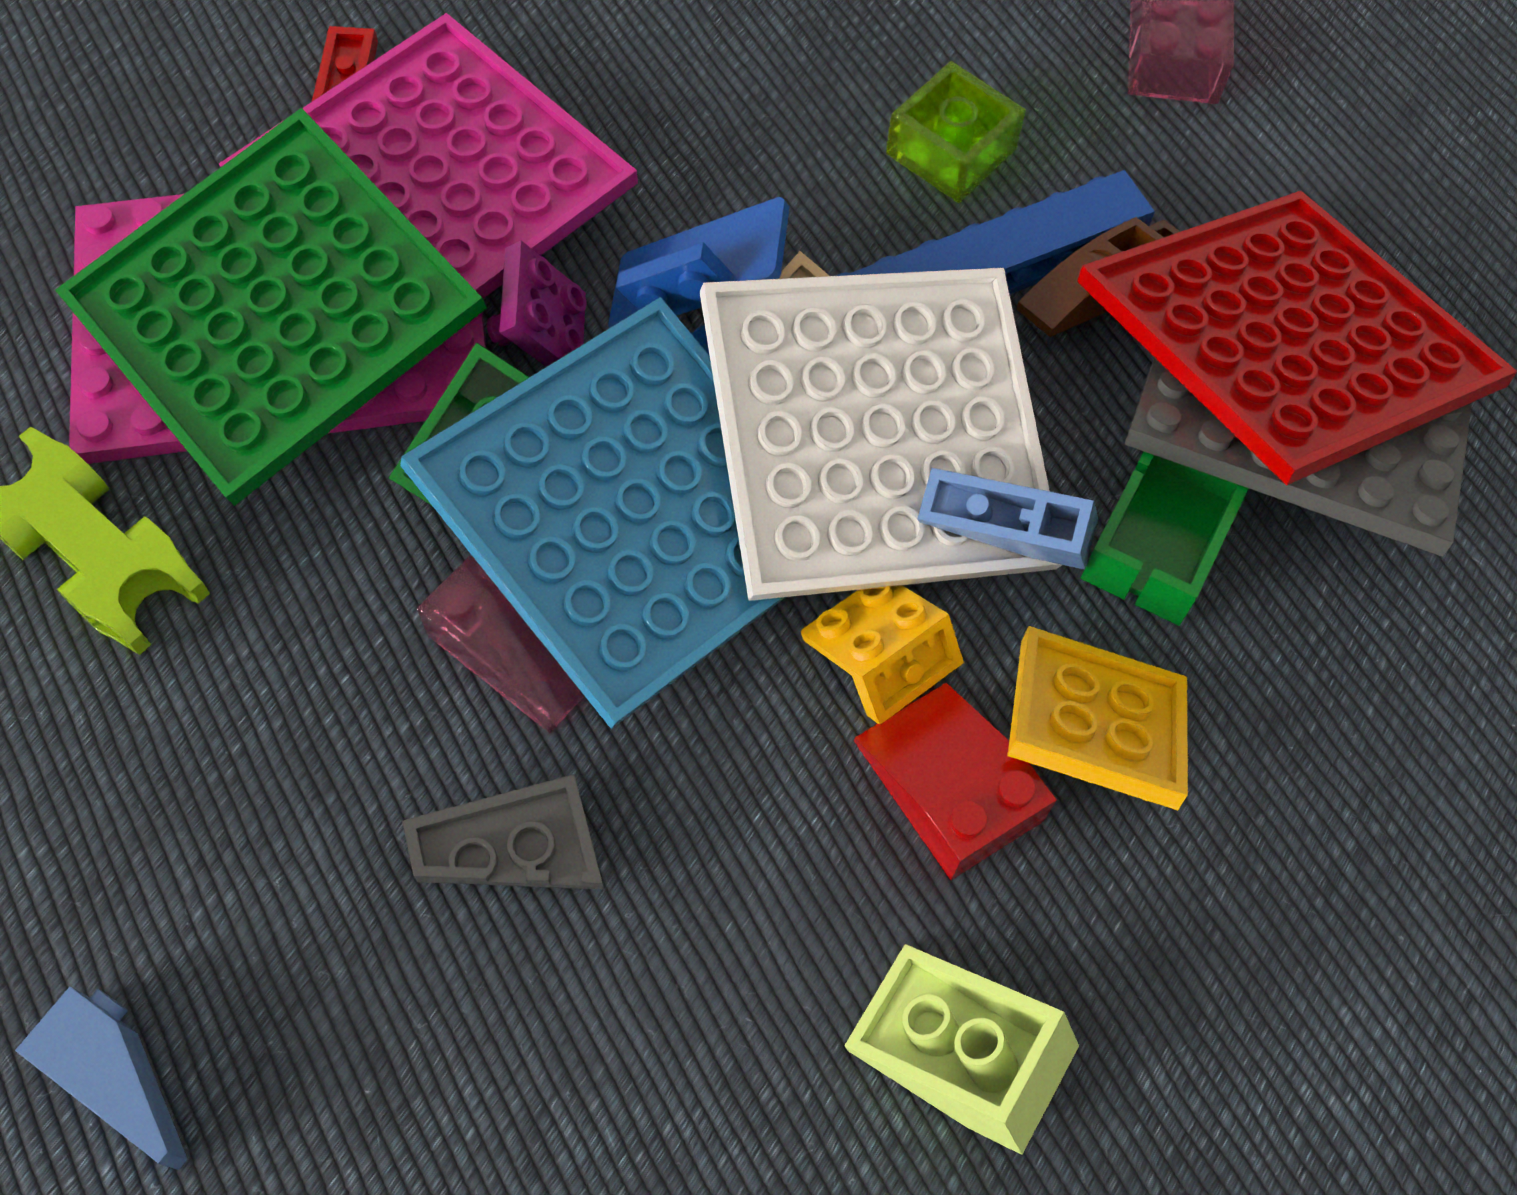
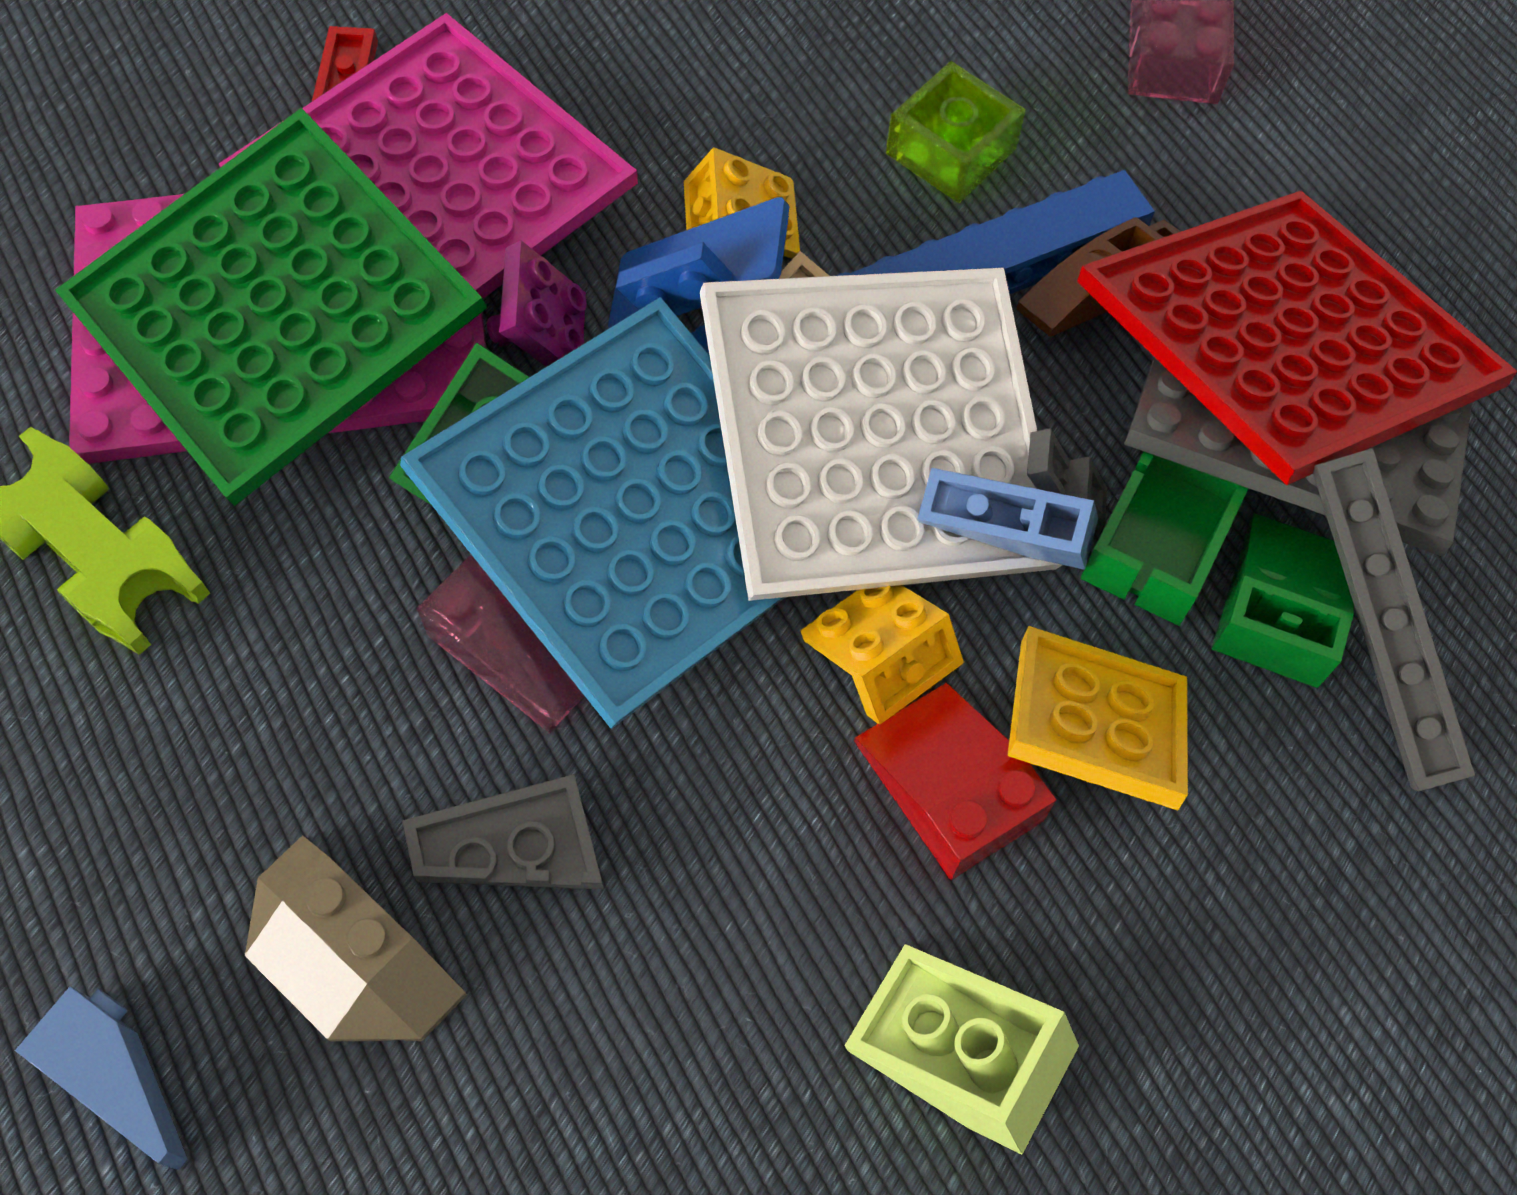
none -> dark tan wedge [245,835,467,1042]
none -> yellow bracket [684,147,800,259]
none -> dark grey slope [1027,428,1107,531]
none -> green slope [1211,513,1354,688]
none -> dark grey plate [1313,448,1475,792]

